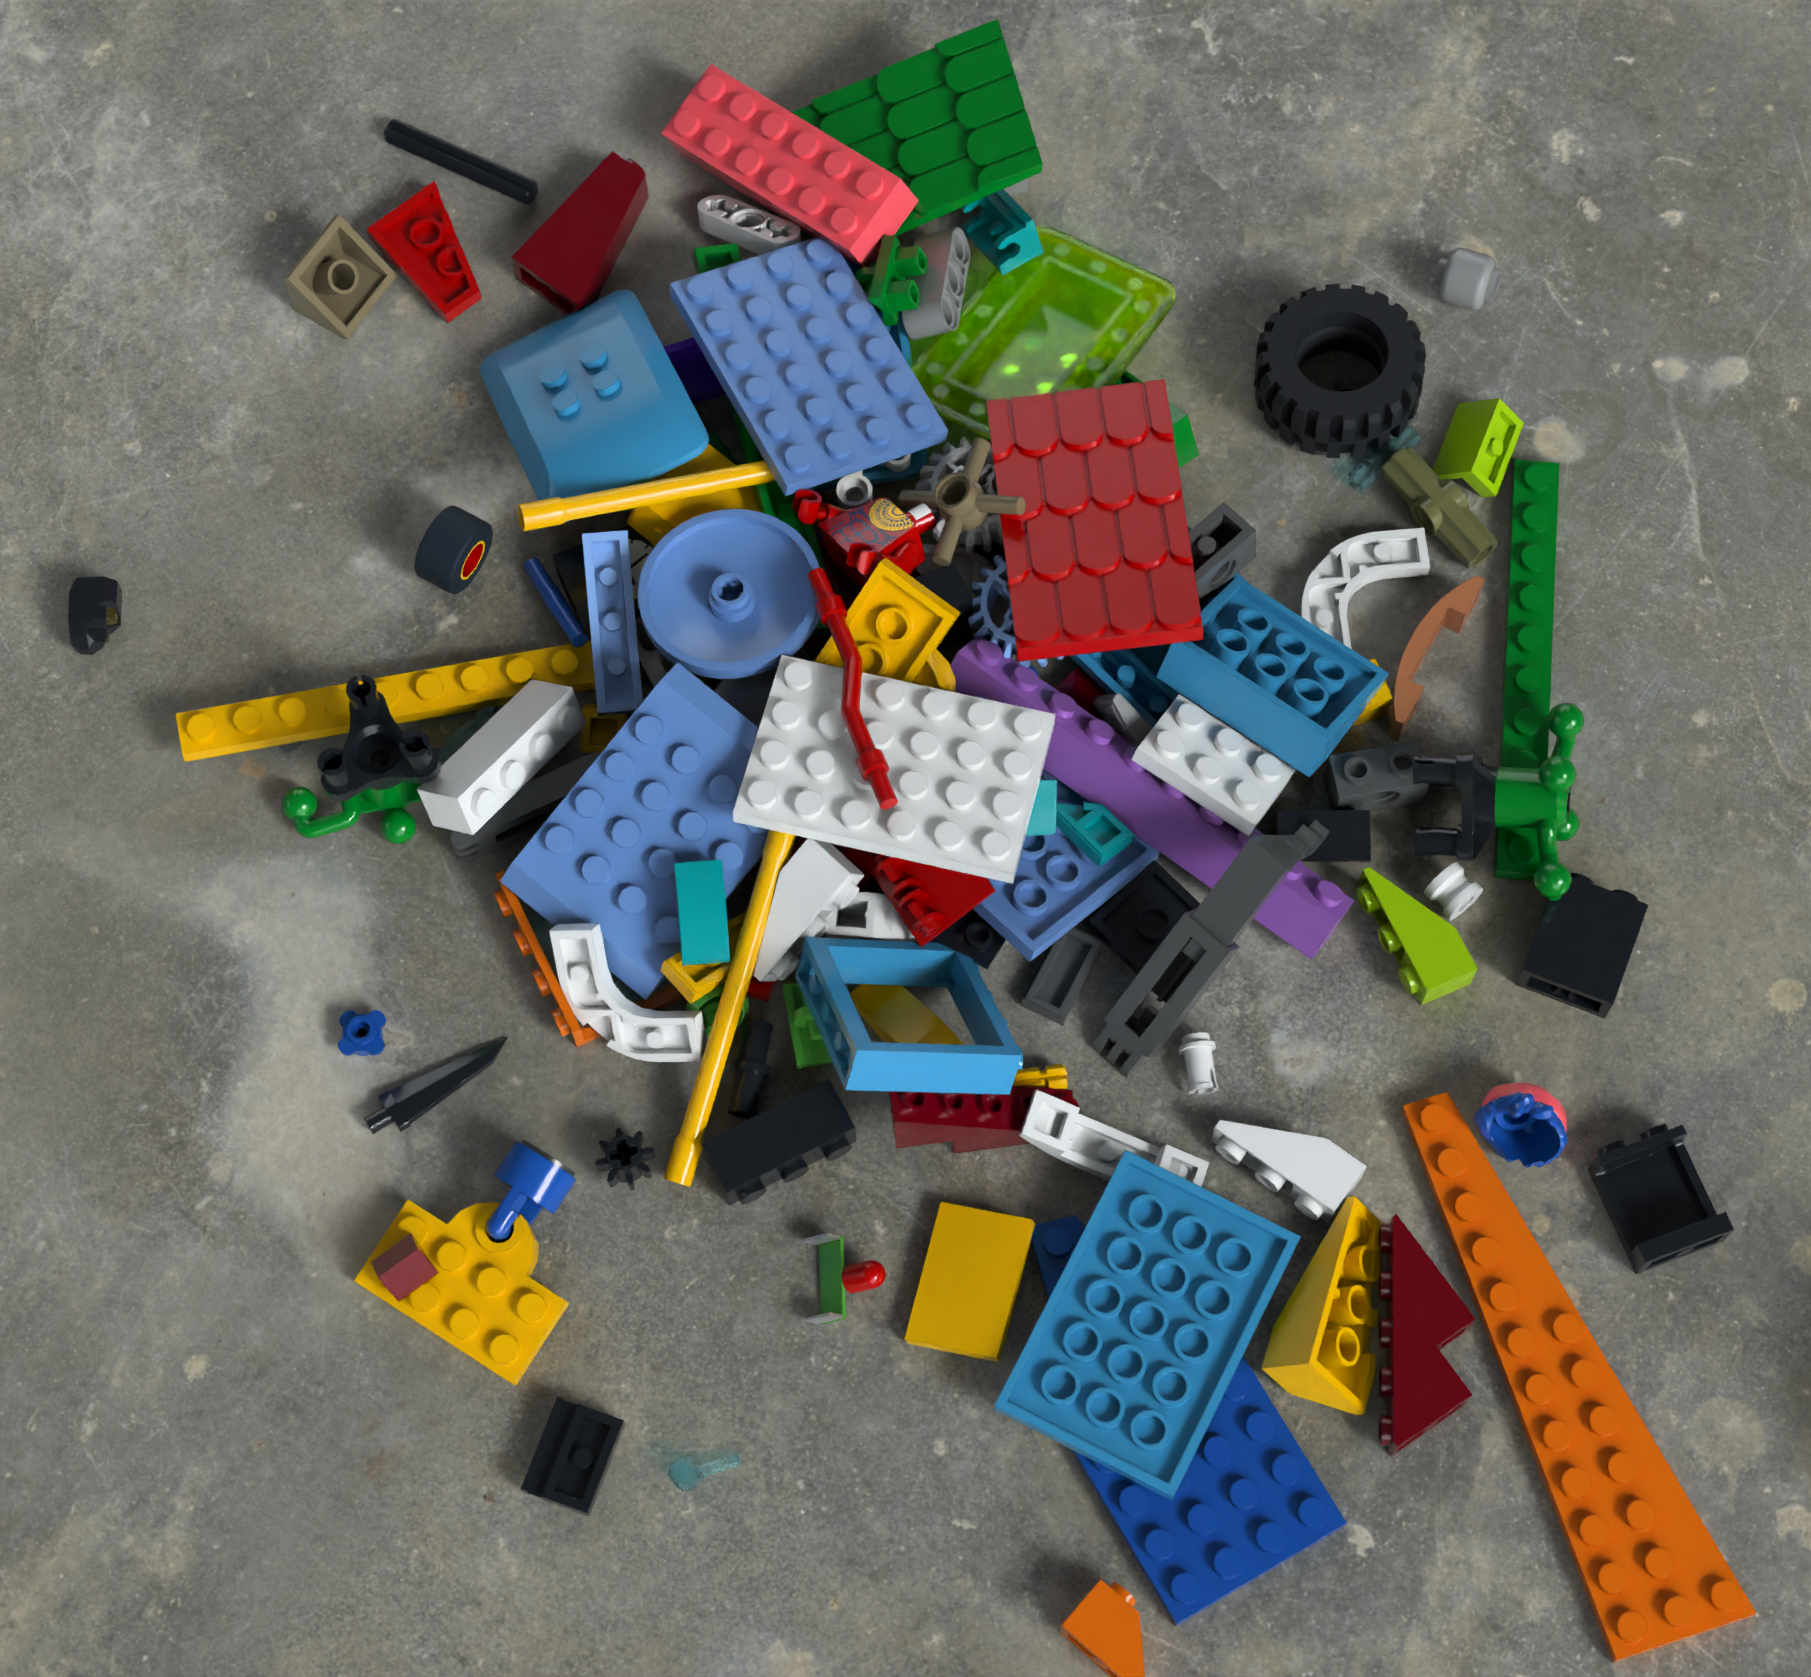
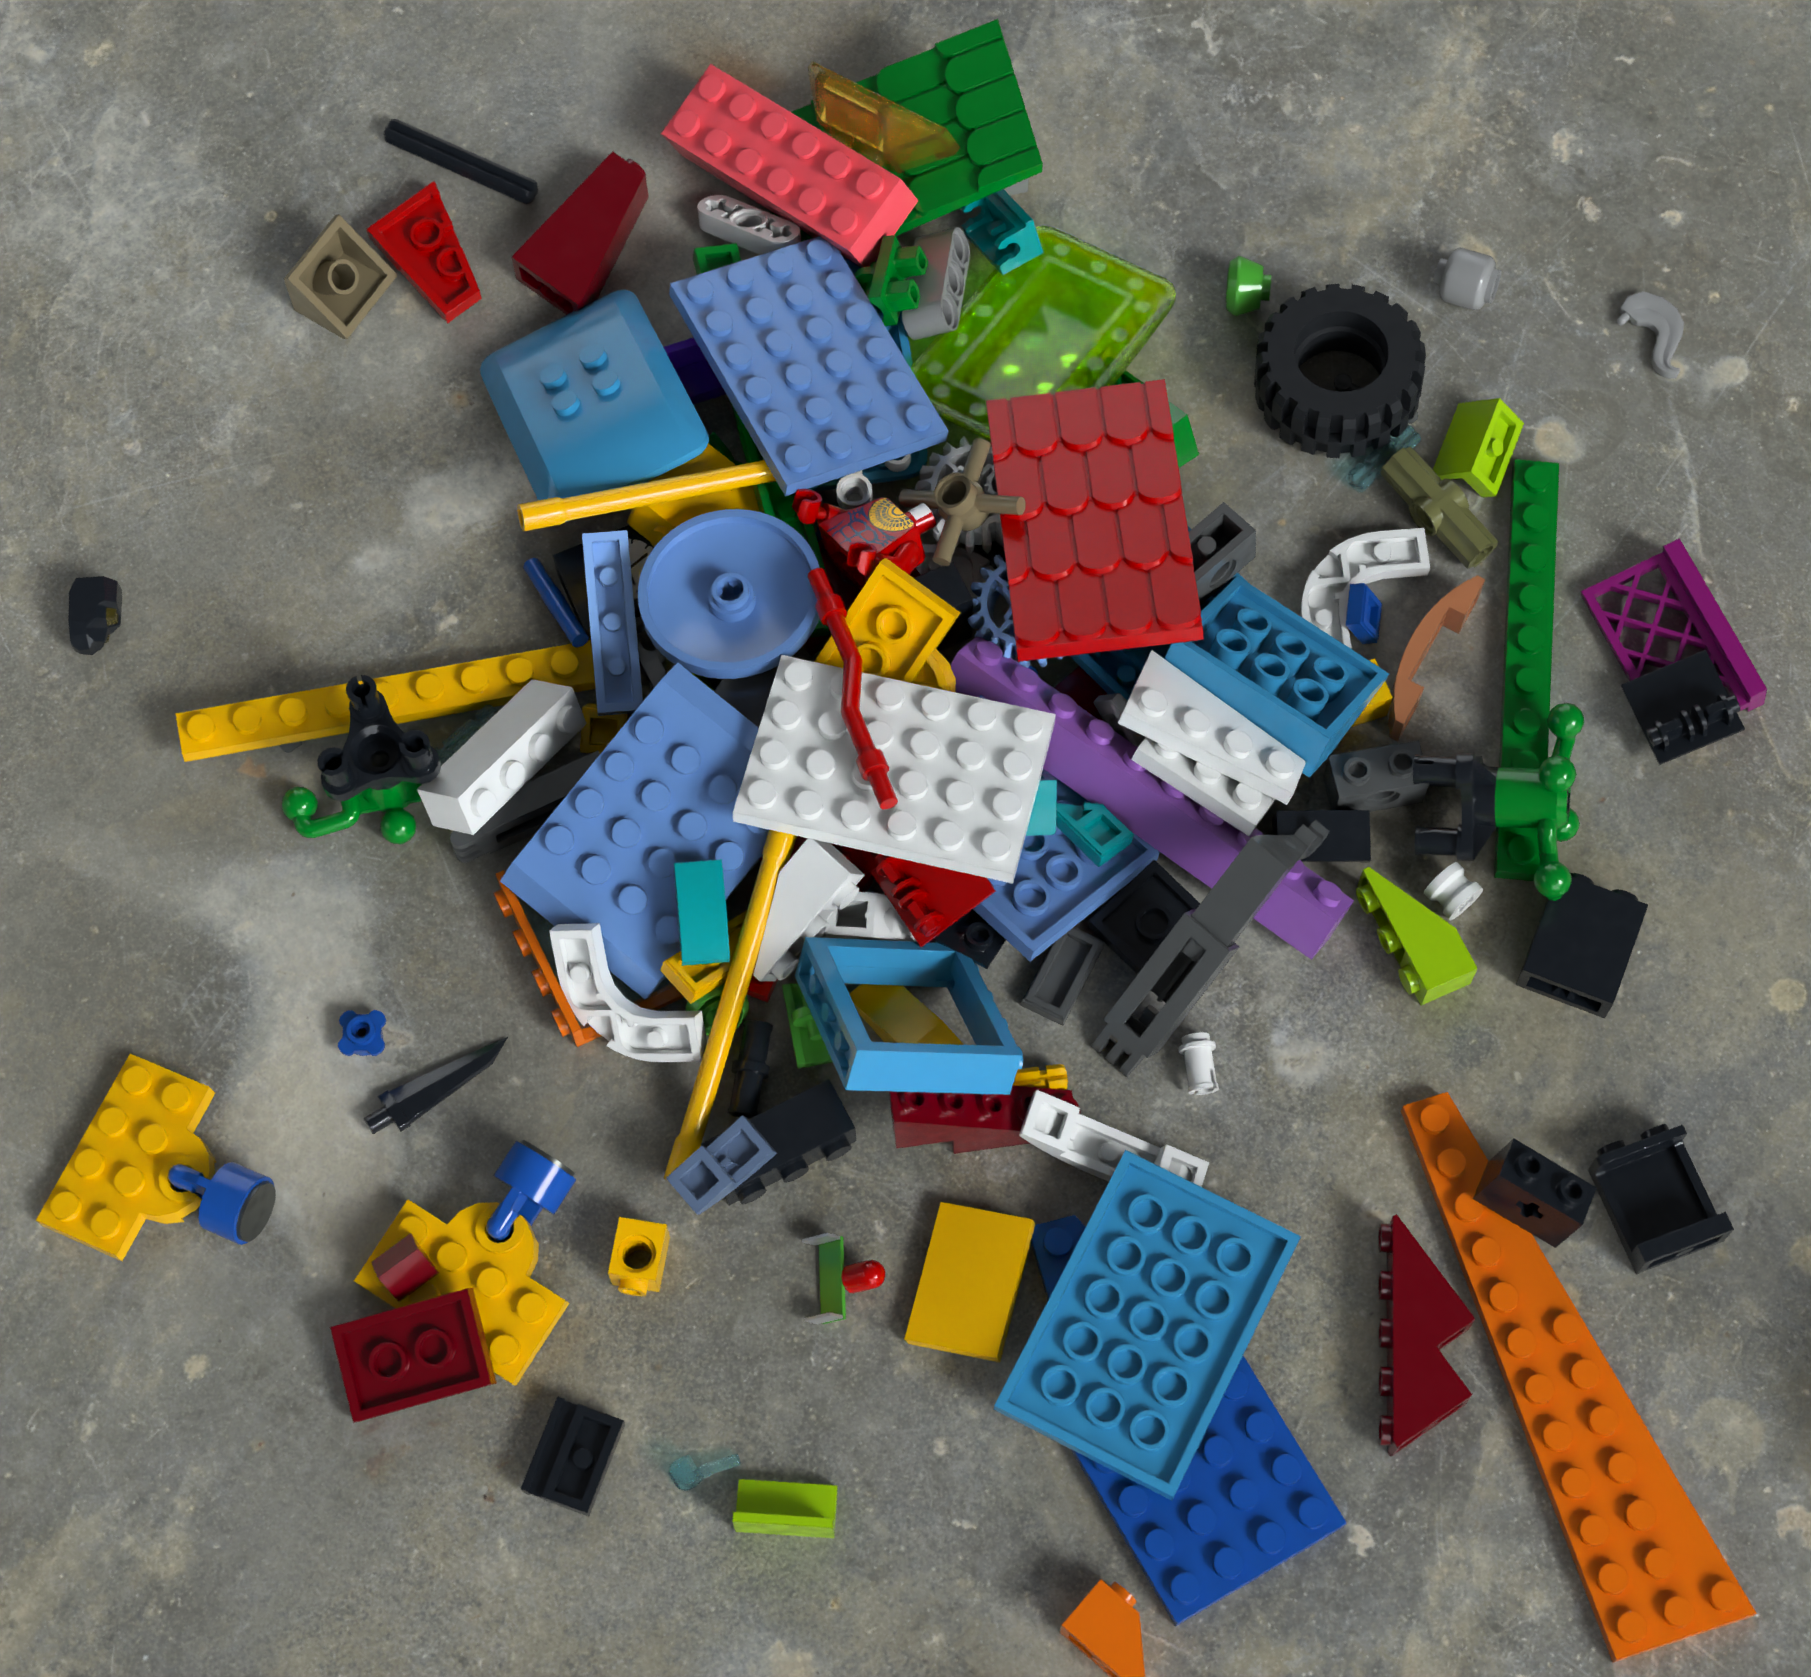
black wheel [414,505,493,594] -> none
black gear [595,1128,656,1191] -> none
white slope [1211,1120,1367,1224] -> none
yellow wedge [1261,1196,1382,1415] -> none
blue hair [1473,1082,1568,1168] -> none
none -> yellow plate [36,1053,276,1261]
none -> dark red plate [330,1288,497,1423]
none -> yellow brick [608,1217,670,1296]
none -> sand blue slope [666,1115,777,1215]
none -> lime panel [732,1479,838,1538]
none -> clear yellow wedge [808,60,960,174]
none -> white wing [1118,650,1306,805]
none -> bright green cone [1226,256,1271,316]
none -> blue tile [1346,583,1382,644]
none -> black brick [1473,1138,1597,1248]
none -> magenta fence [1581,538,1767,712]
none -> light grey piece [1617,291,1684,379]
none -> black hinge [1621,650,1745,765]

